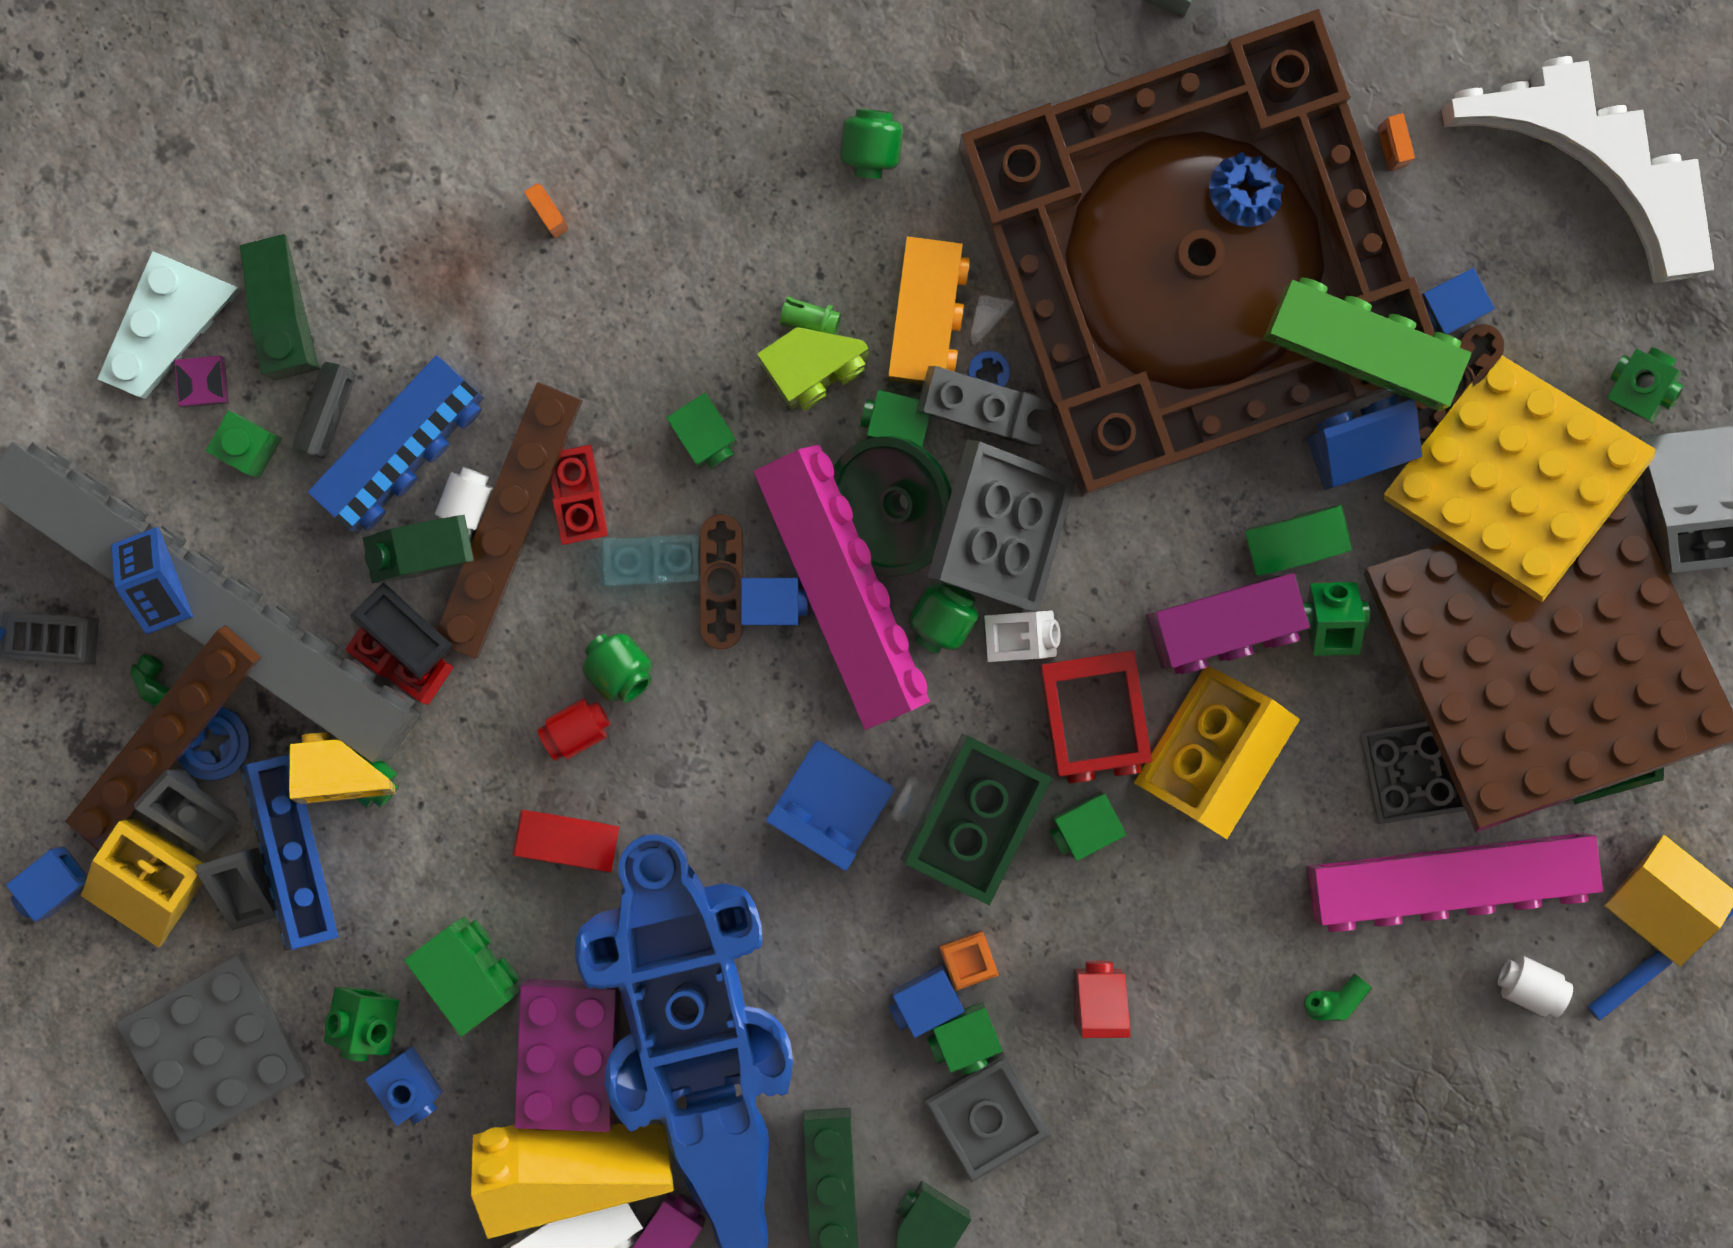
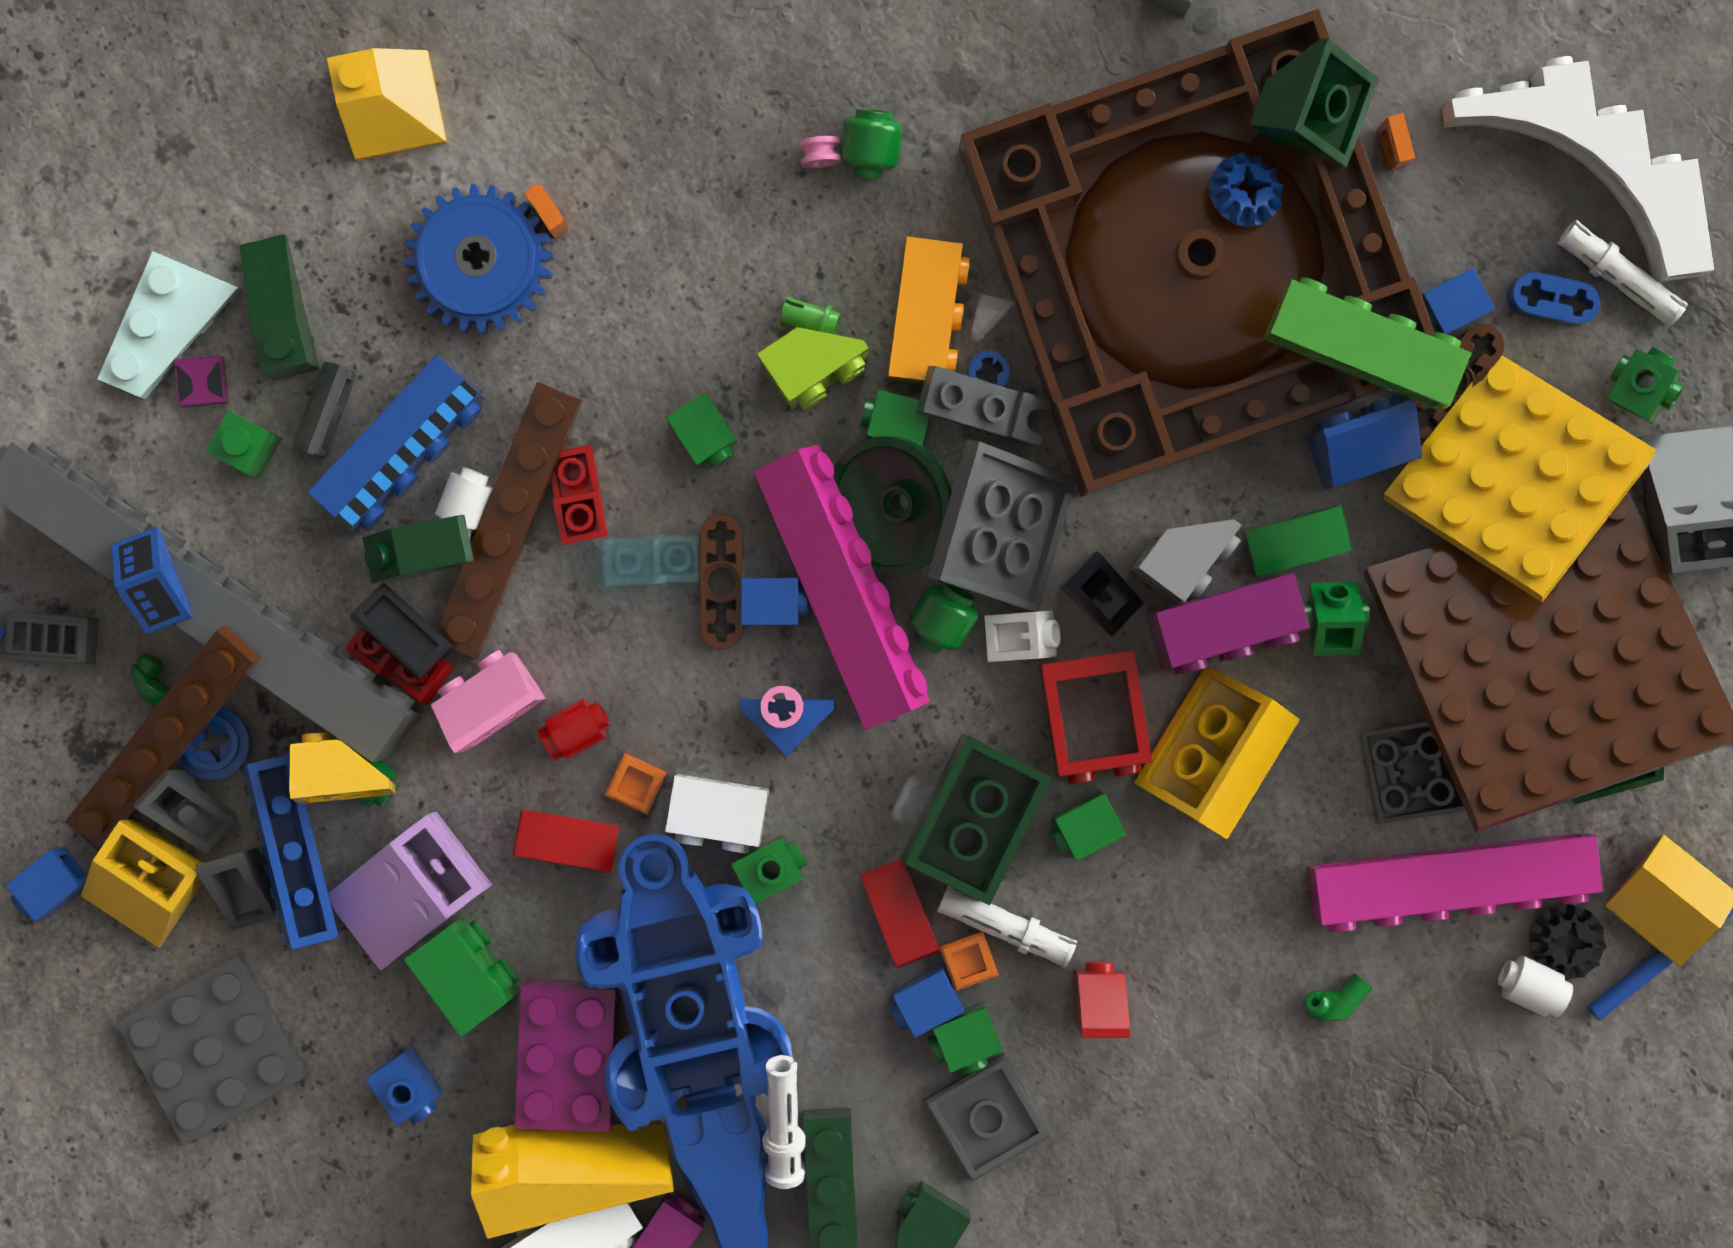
green brick [323,987,400,1061] -> none
green head [582,633,652,703] -> none
blue bracket [766,740,894,871] -> none
none -> yellow slope [327,48,447,161]
none -> lavender slope [328,811,492,971]
none -> blue gear [403,184,554,335]
none -> bright pink slope [431,650,546,753]
none -> orange tile [605,753,668,815]
none -> white brick [665,774,769,853]
none -> green brick [731,835,807,905]
none -> blue slope [740,699,835,756]
none -> bright pink bush [761,686,803,728]
none -> white pin [763,1055,806,1189]
none -> bright pink bush [798,136,842,168]
none -> red slope [860,859,940,969]
none -> white pin [937,886,1077,969]
none -> black slope [1059,551,1143,637]
none -> light grey slope [1129,519,1242,604]
none -> dark green slope [1250,38,1379,168]
none -> blue beam [1508,272,1600,326]
none -> black gear [1530,904,1607,980]
none -> white pin [1557,219,1688,327]

